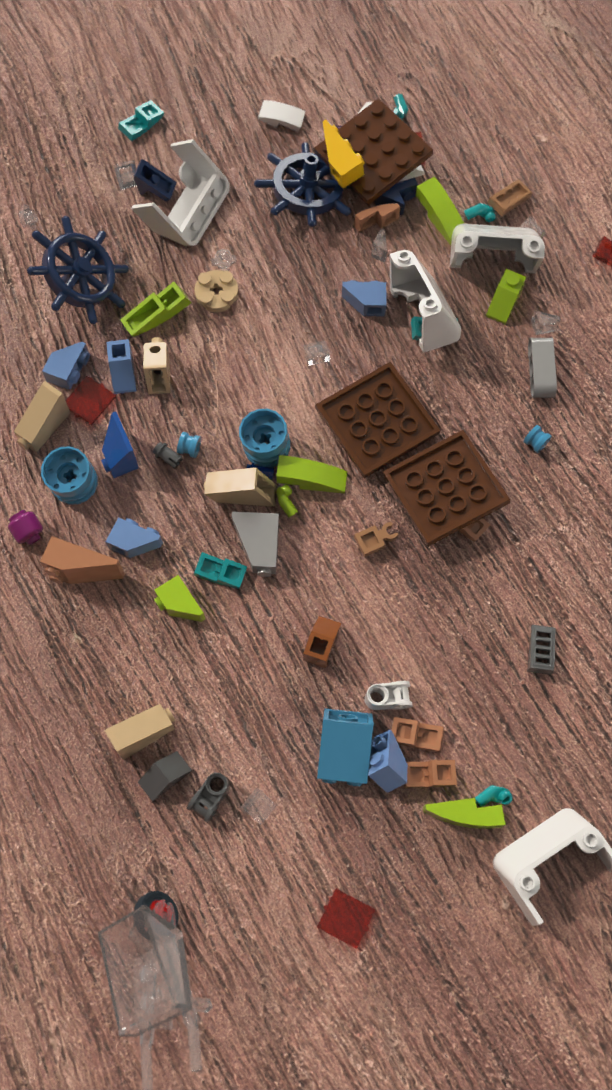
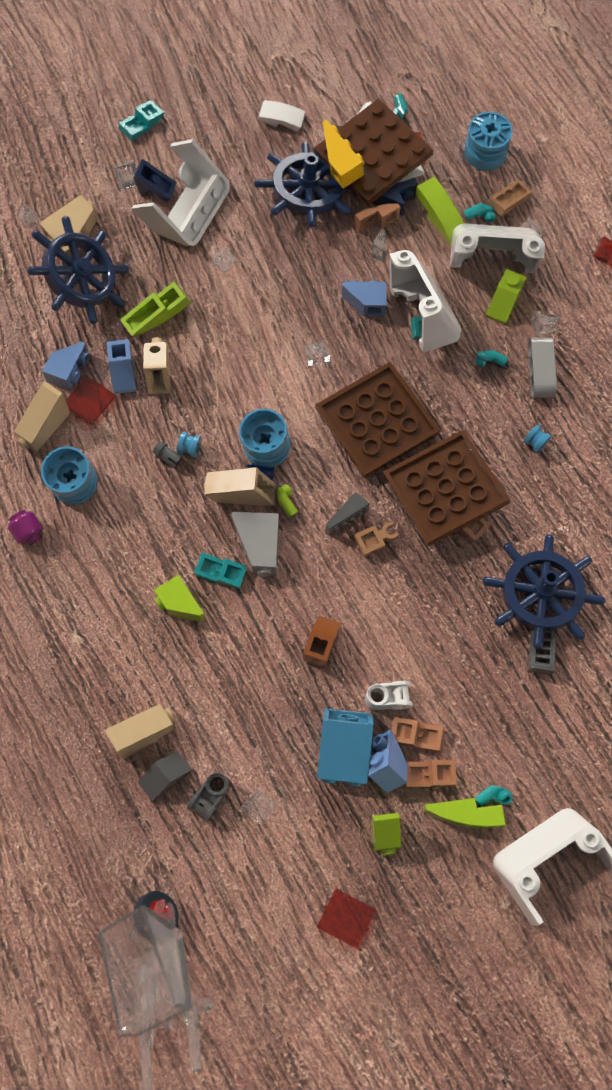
nougat slope [40,536,125,584] -> none
blue slope [101,411,139,478] -> none
medium blue slope [106,517,163,558] -> none
tan plate [195,270,238,313] -> none
lime slope [276,455,347,494] -> none
none -> tan slope [40,195,97,257]
none -> dark grey slope [325,492,370,536]
none -> lime slope [371,813,402,856]
none -> dark azure wheel [464,111,513,171]
none -> teal arm [475,350,509,367]
none -> dark blue piece [482,535,605,649]

